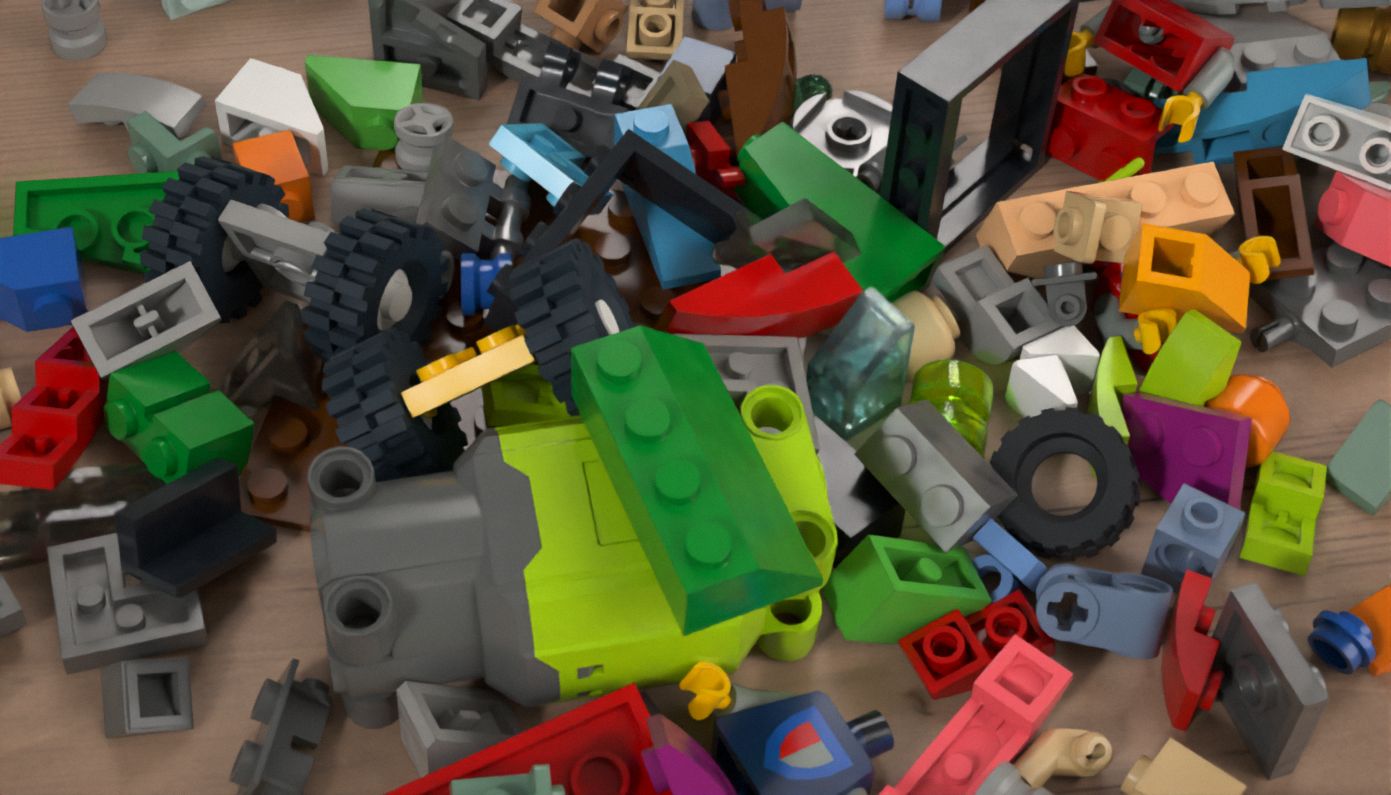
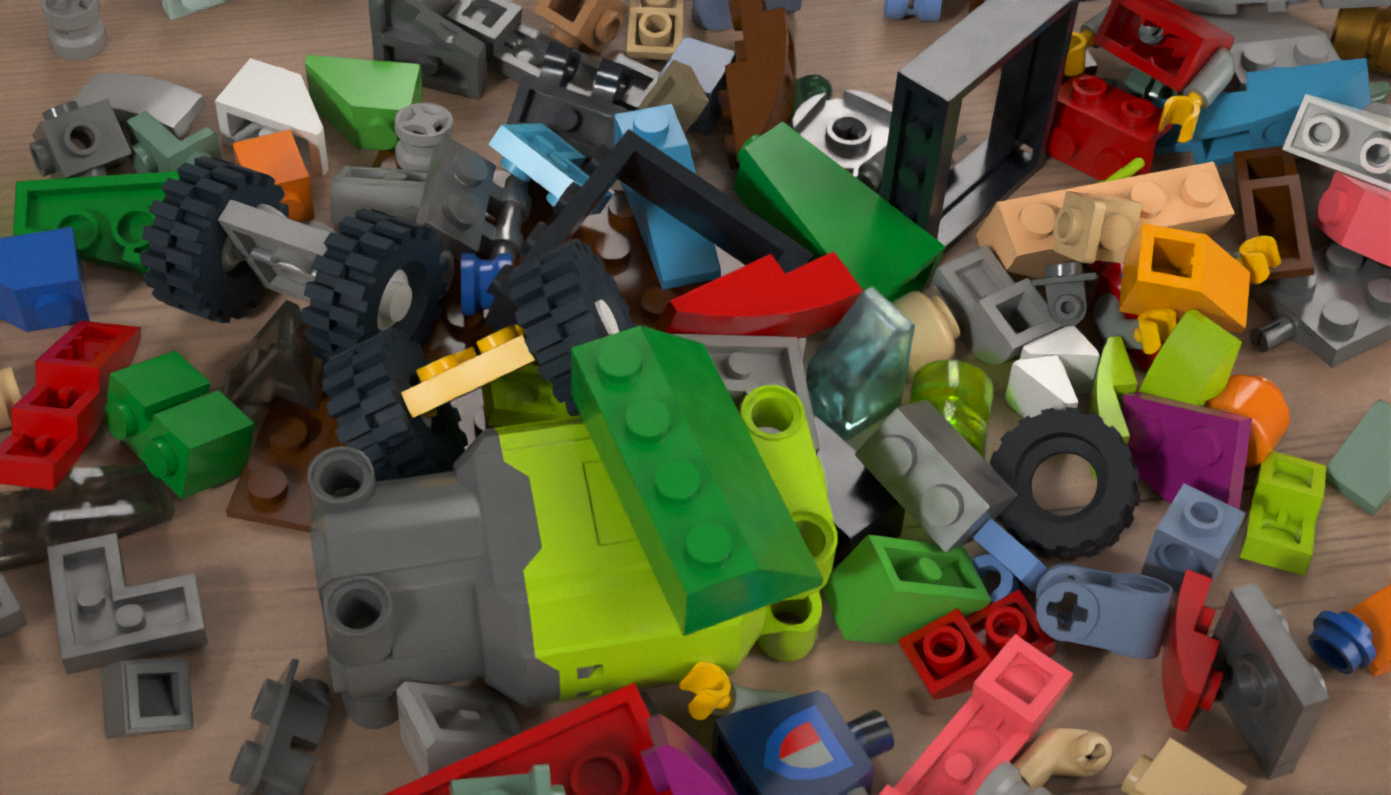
light grey slope [70,261,222,380] -> none
black panel [115,457,277,598] -> none
red plate [686,121,745,205] -> none
clear smoke slope [711,198,861,274] -> none
none -> dark grey brick [29,99,132,179]

